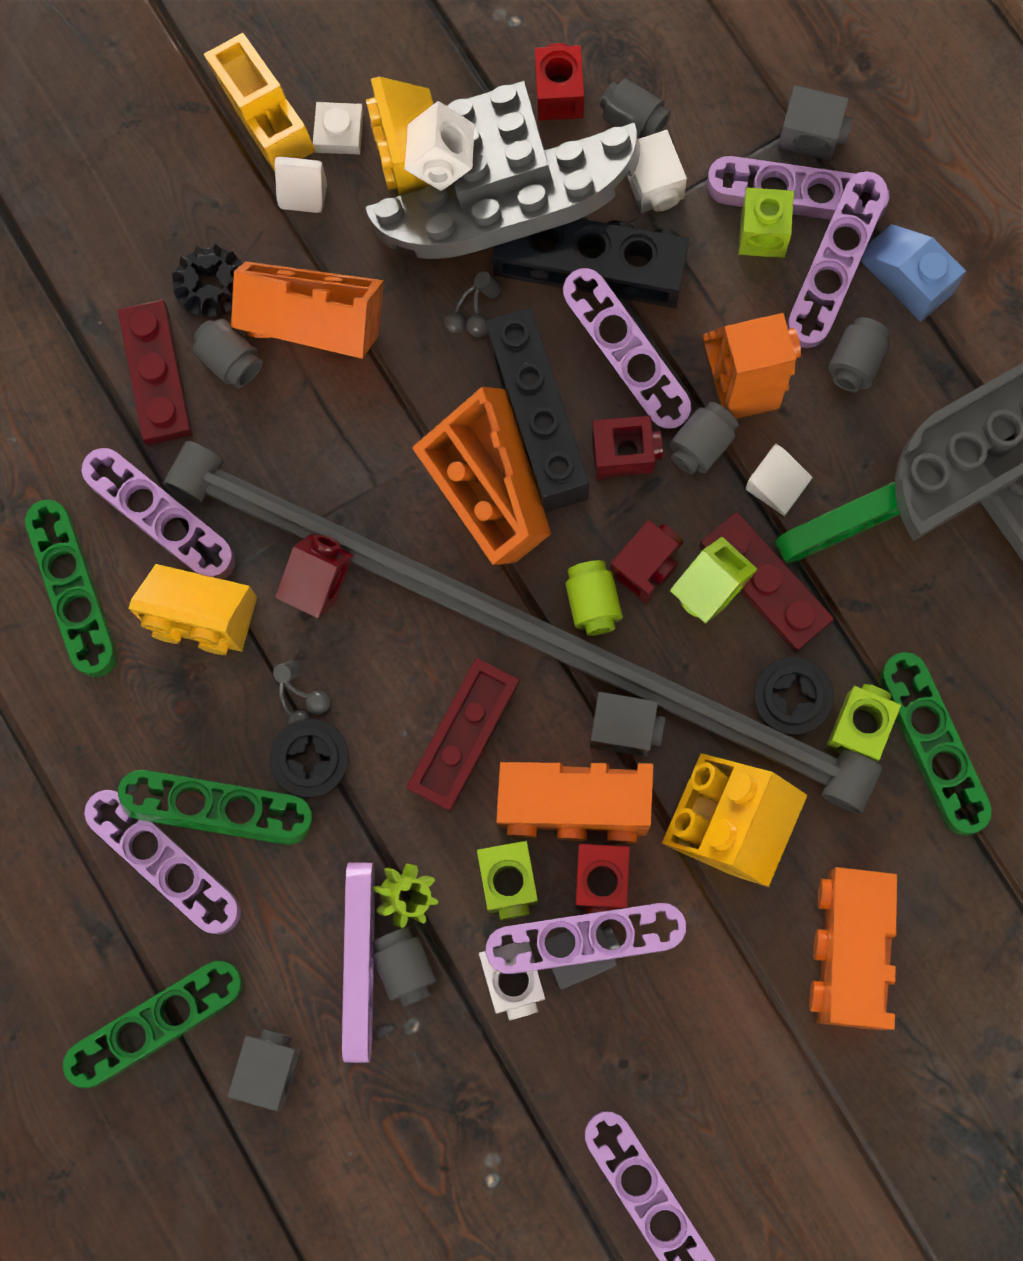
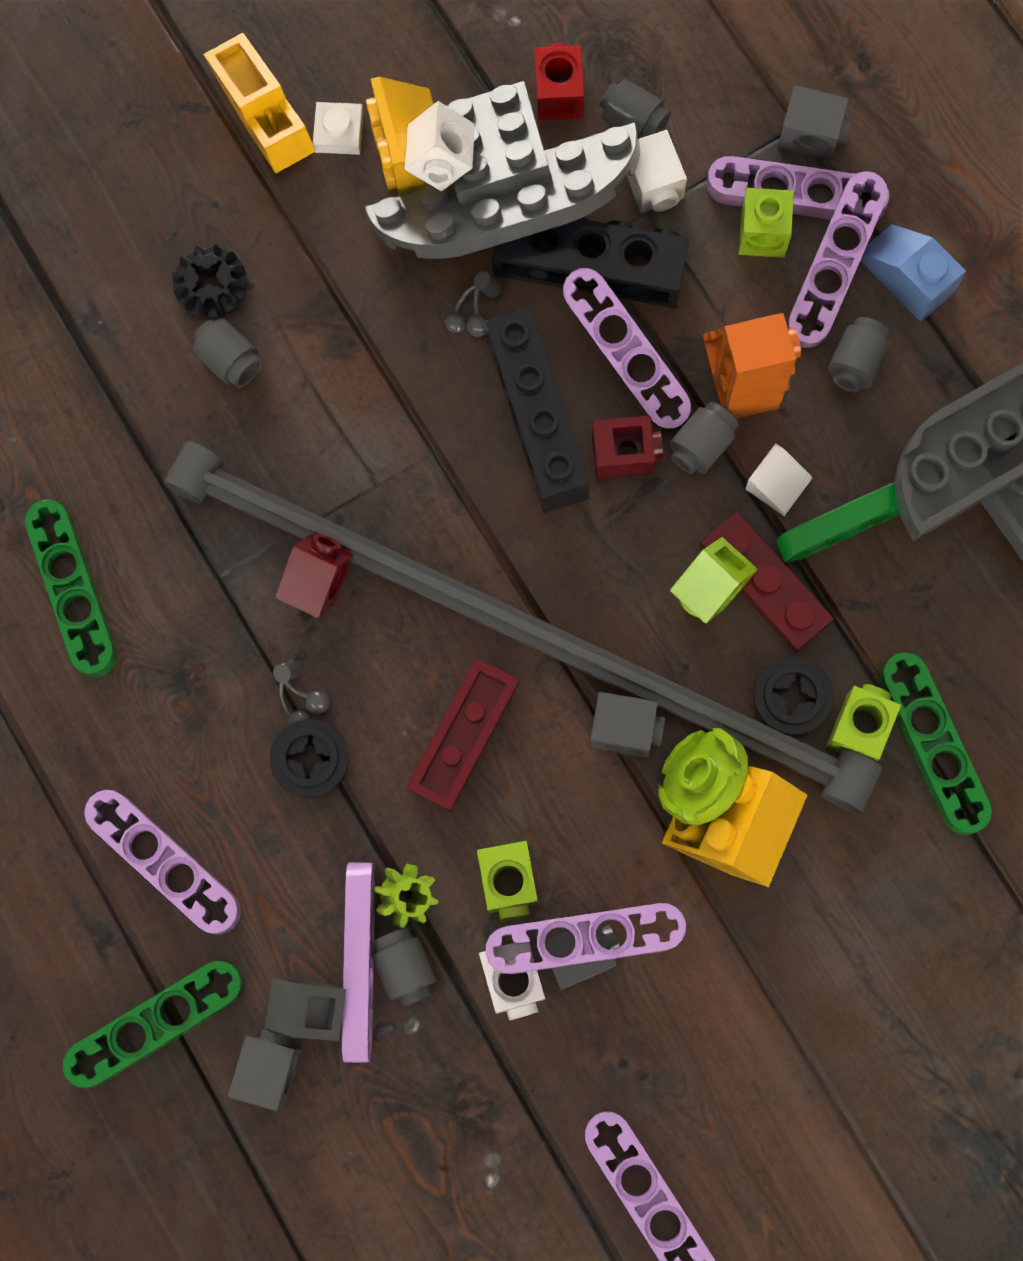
lavender beam [81,448,236,580] -> none
dark red plate [118,299,193,446] -> none
green beam [118,770,312,845] -> none
yellow slope [129,564,257,655] -> none
orange wedge [231,261,384,359] -> none
white slope [275,156,327,213] -> none
orange wedge [412,387,551,565] -> none
orange wedge [496,762,653,844] -> none
lime brick [565,560,623,636] -> none
red brick [575,844,630,914] -> none
dark red brick [610,520,684,605] -> none
orange wedge [809,867,897,1030] -> none
none -> dark grey brick [265,977,347,1041]
none -> lime tile [658,728,748,825]

